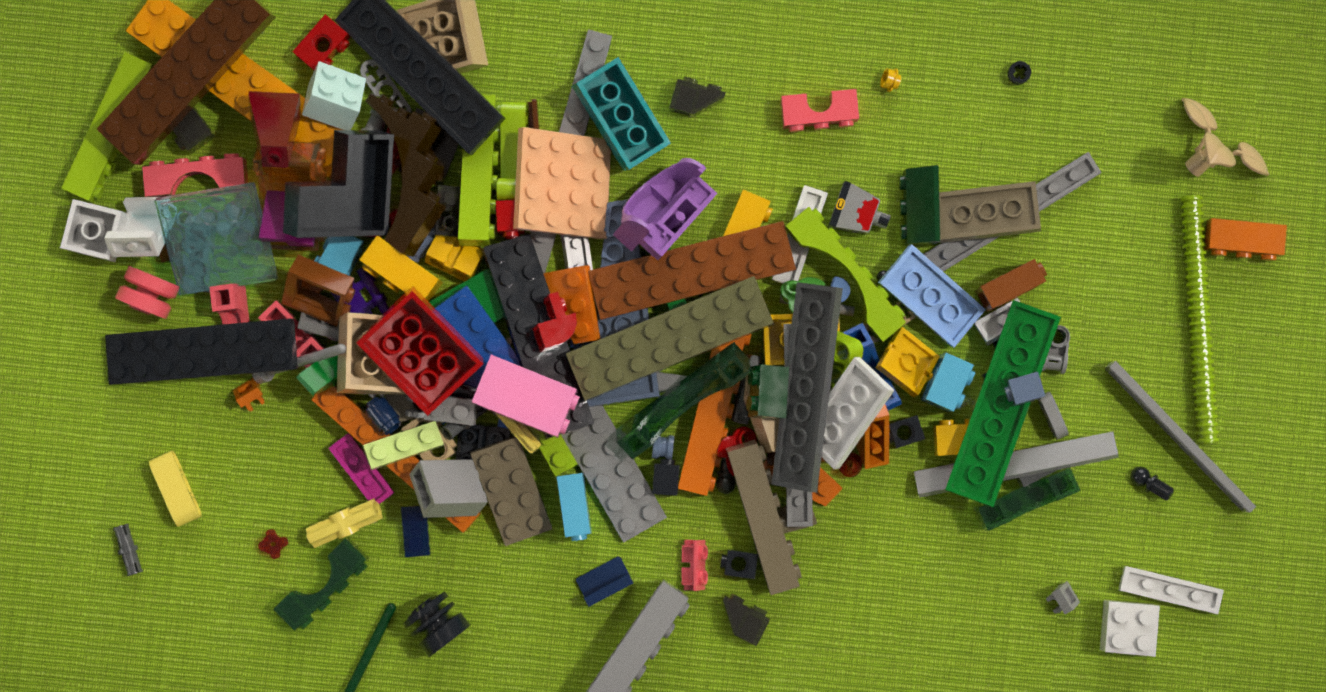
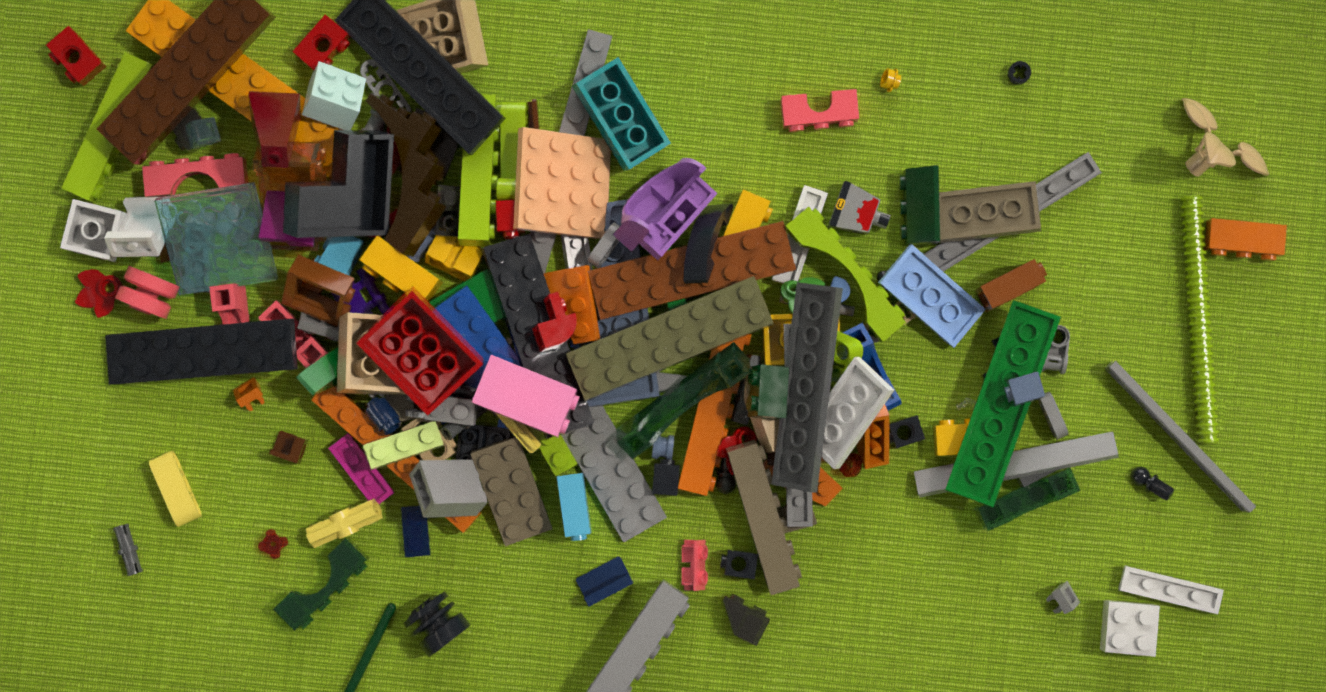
light grey piece [252,344,346,384] -> none
clear smoke slope [669,77,726,117] -> none
yellow plate [875,327,940,397] -> none
medium azure brick [921,353,975,412] -> none
white plate [974,298,1020,346] -> none
none -> red brick [46,25,107,86]
none -> red plate [75,269,123,318]
none -> clear light blue slope [185,117,221,149]
none -> reddish brown panel [269,431,308,464]
none -> light grey beam [587,223,620,268]
none -> black slope [683,204,734,284]

